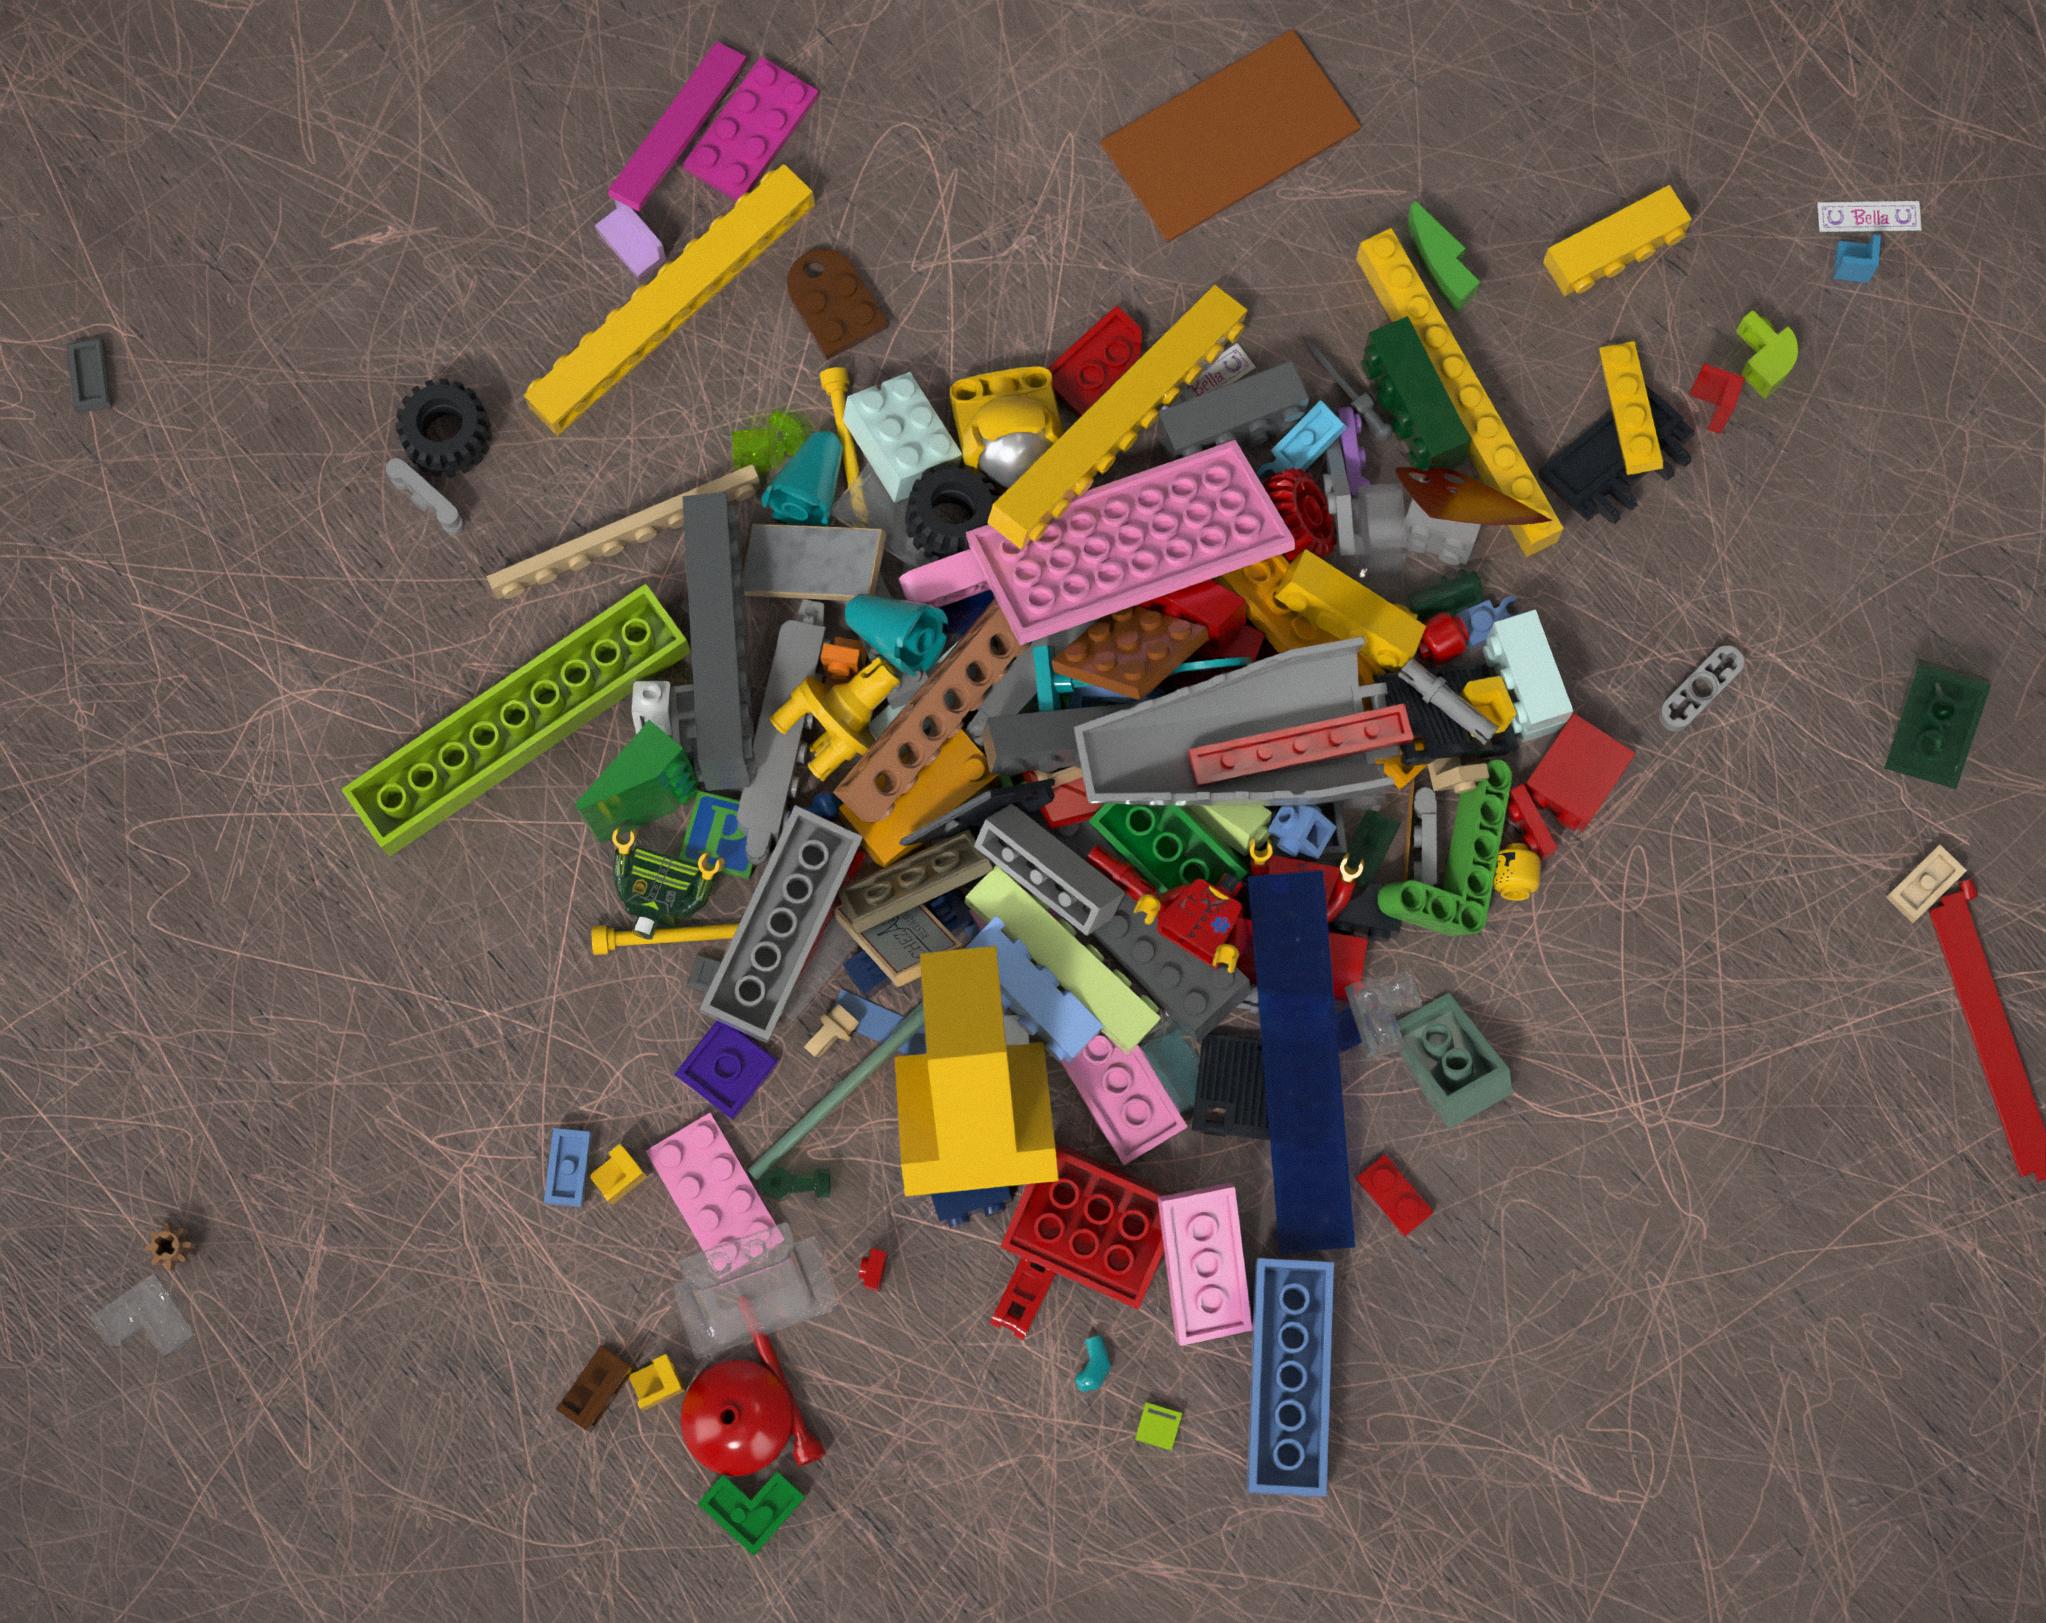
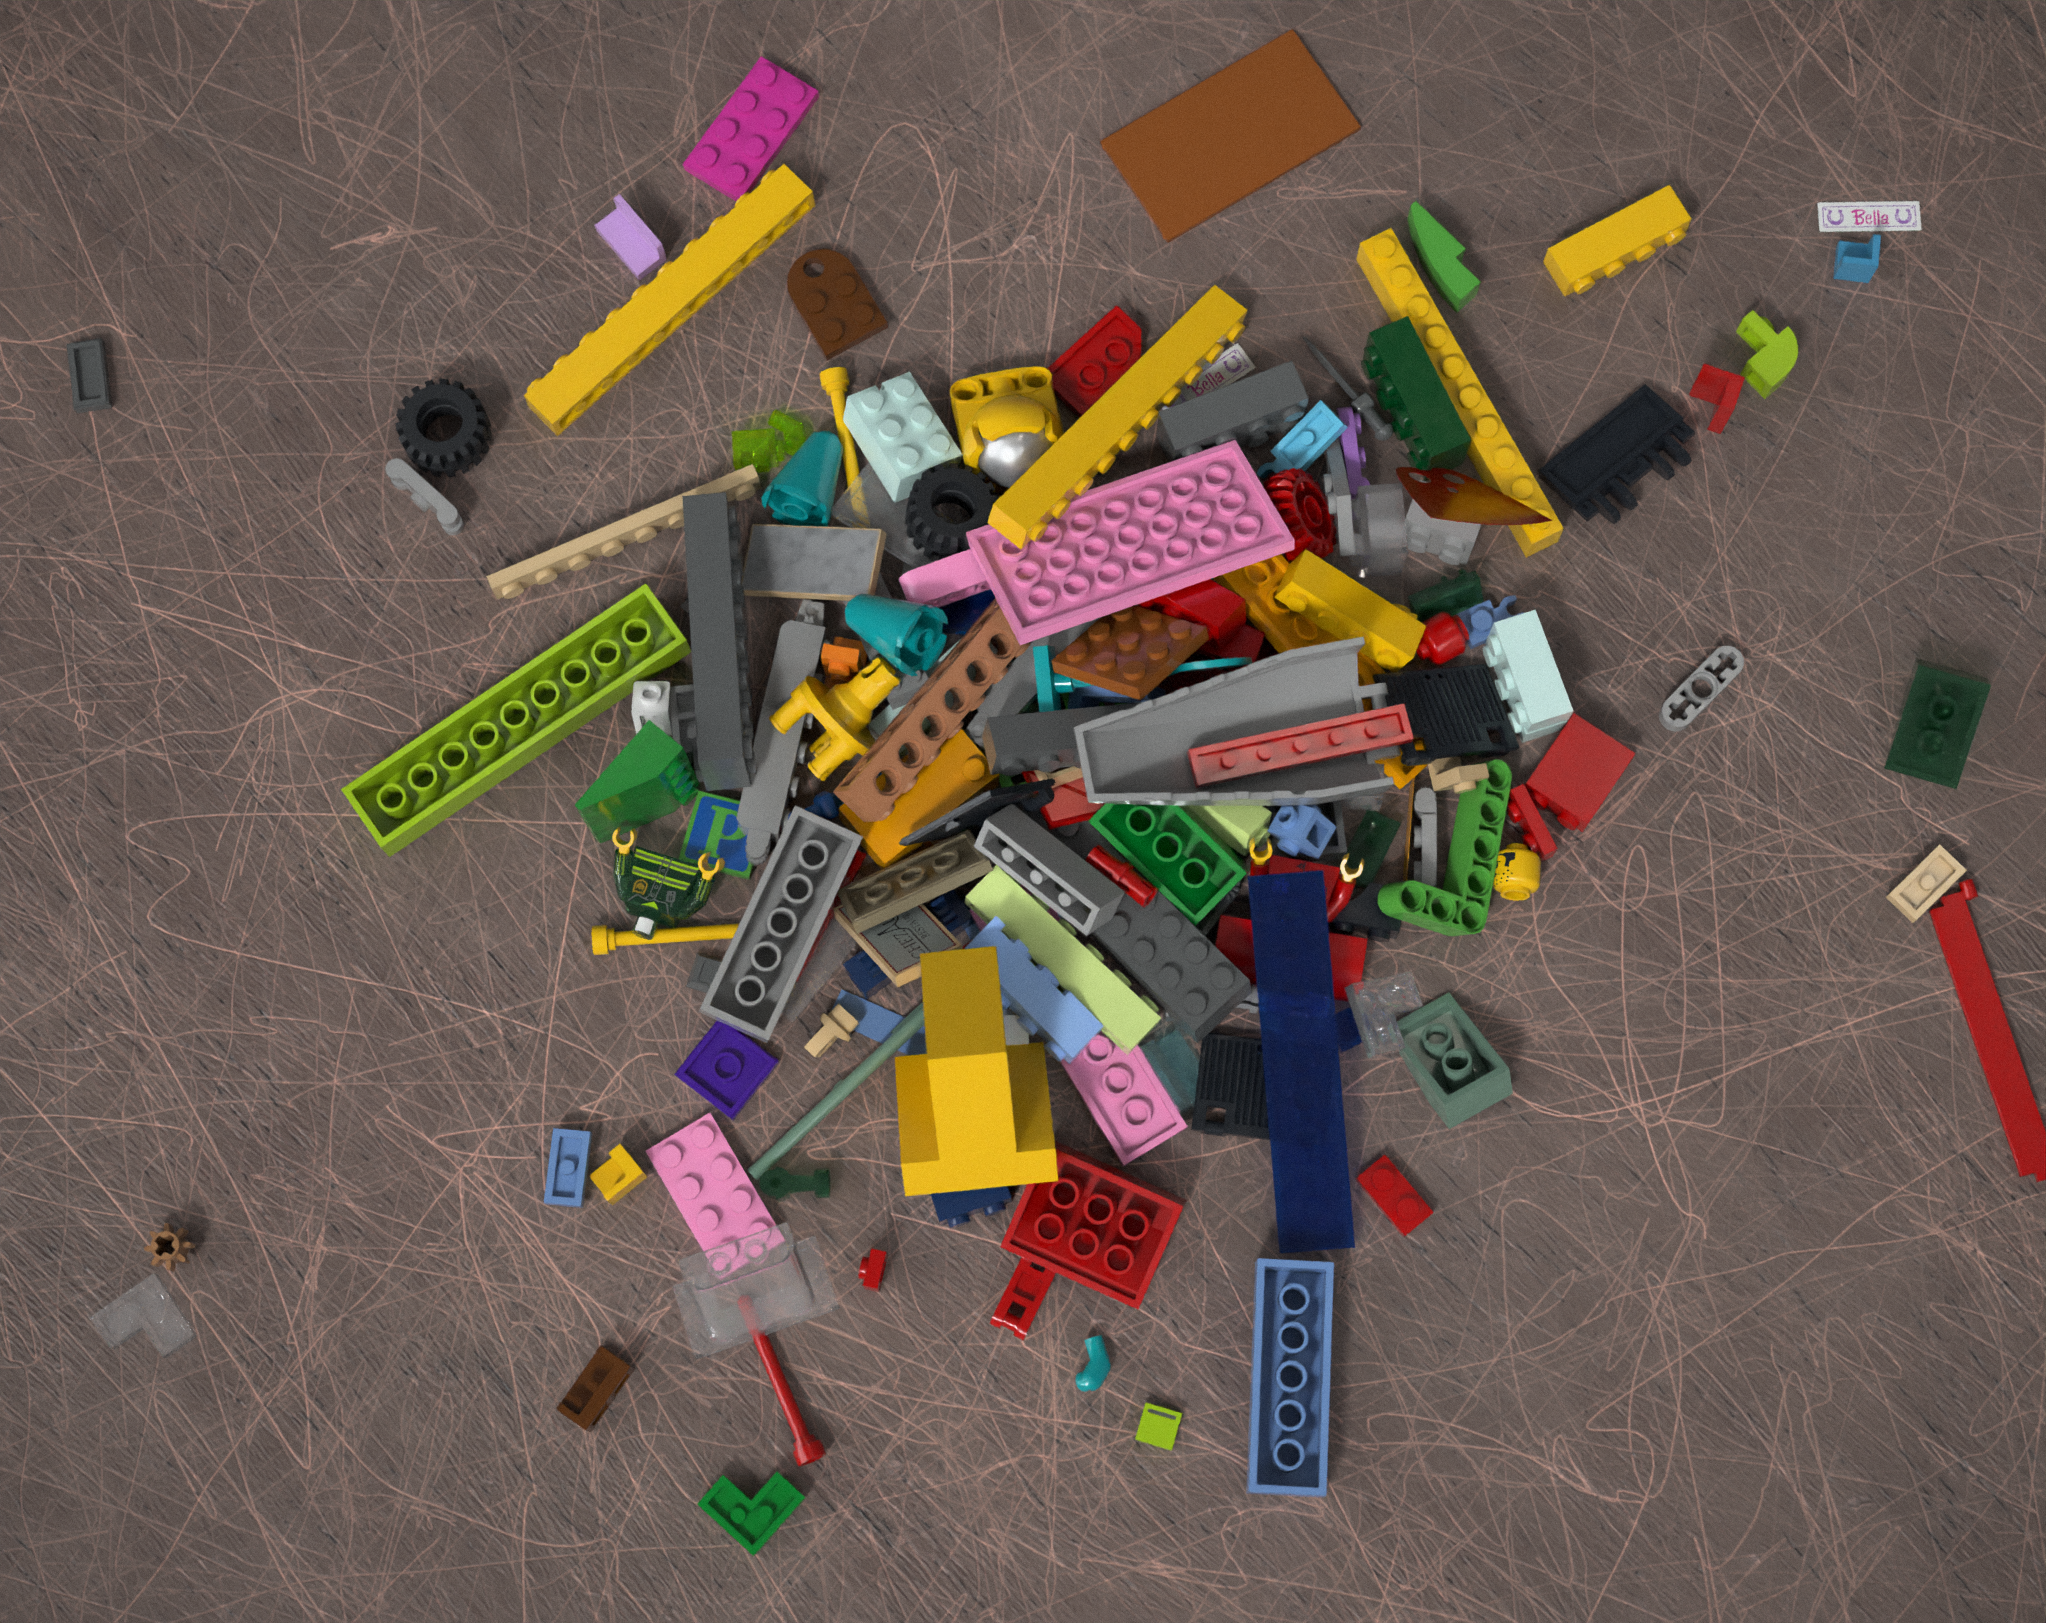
dark pink tile [609,41,747,212] -> none
yellow panel [629,1354,685,1411] -> none
red dish [680,1360,793,1476] -> none
red torso [1133,873,1248,973] -> none
bright pink plate [1158,1182,1252,1346] -> none
light grey pin [1398,658,1499,745] -> none
yellow panel [1459,676,1516,737] -> none
yellow plate [1599,341,1663,475] -> none

